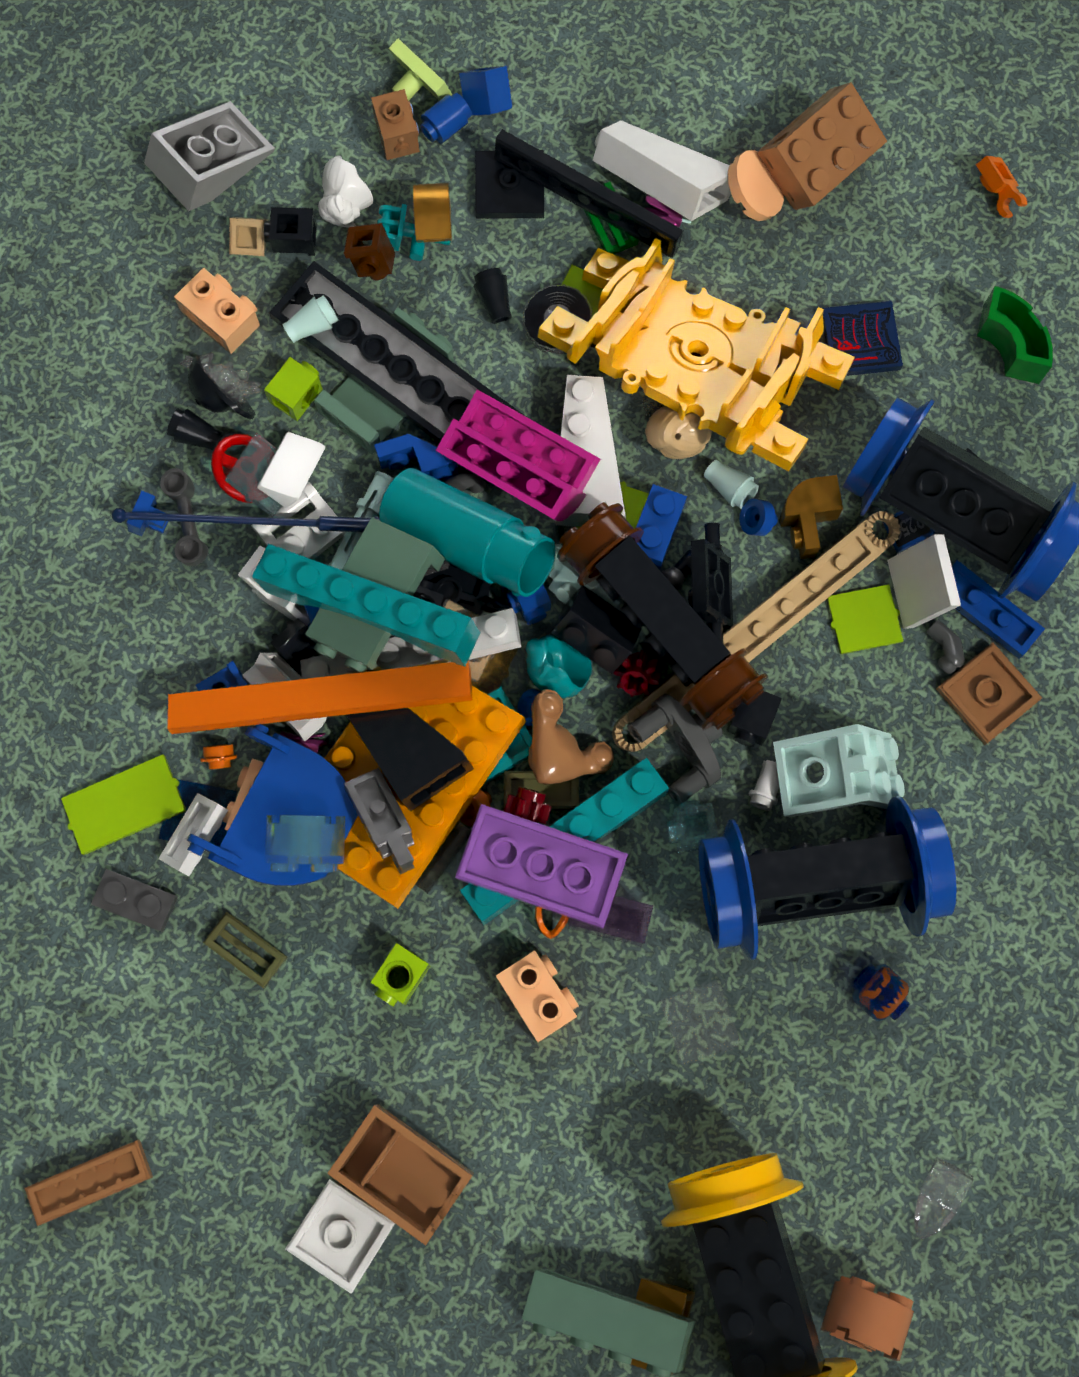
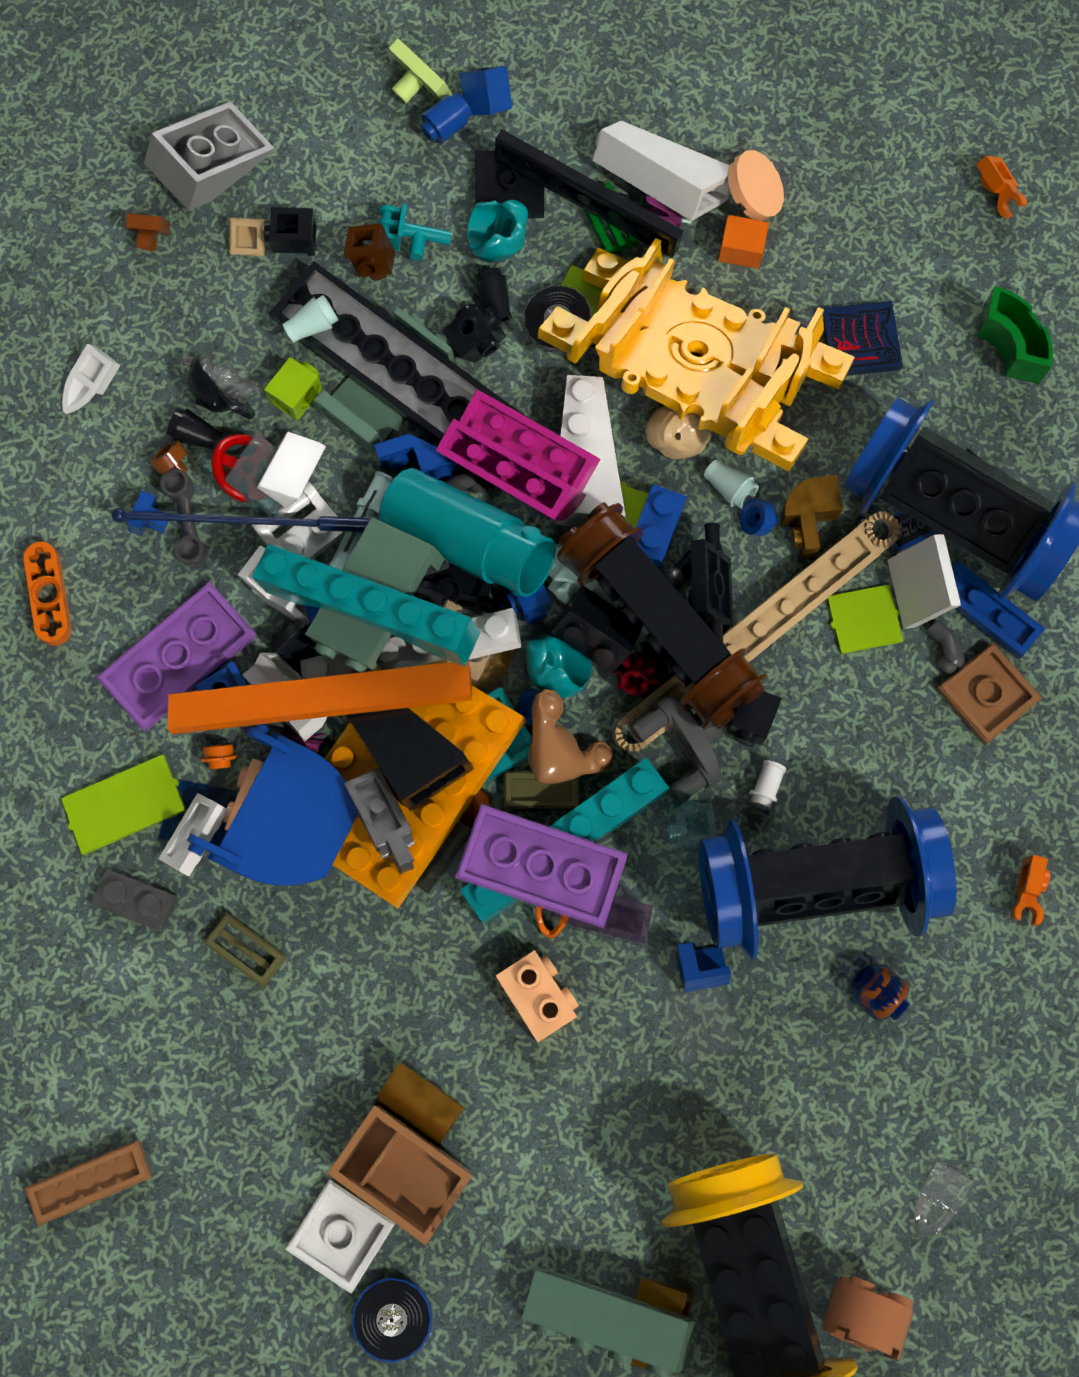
light nougat brick [174,268,260,354] -> none
clear light blue brick [265,815,345,872] -> none
white hair [318,155,373,228] -> none
lime brick [370,943,431,1007] -> none
medium nougat head [371,89,420,160] -> none
pearl gold brick [413,183,452,243] -> none
dark red gear [504,787,551,824] -> none
medium nougat piece [757,82,887,210] -> none
light aqua bracket [773,724,905,817] -> none
none -> orange beam [23,542,72,646]
none -> white plate [62,344,120,414]
none -> medium lavender tile [96,582,258,732]
none -> dark orange tile [126,213,170,251]
none -> dark orange tile [149,440,188,476]
none -> black tile [352,1276,433,1363]
none -> pearl gold brick [375,1062,465,1147]
none -> black brick [442,303,507,363]
none -> teal hair [467,200,528,263]
none -> blue panel [676,942,731,993]
none -> orange panel [718,215,769,269]
none -> orange plate [1011,855,1050,926]

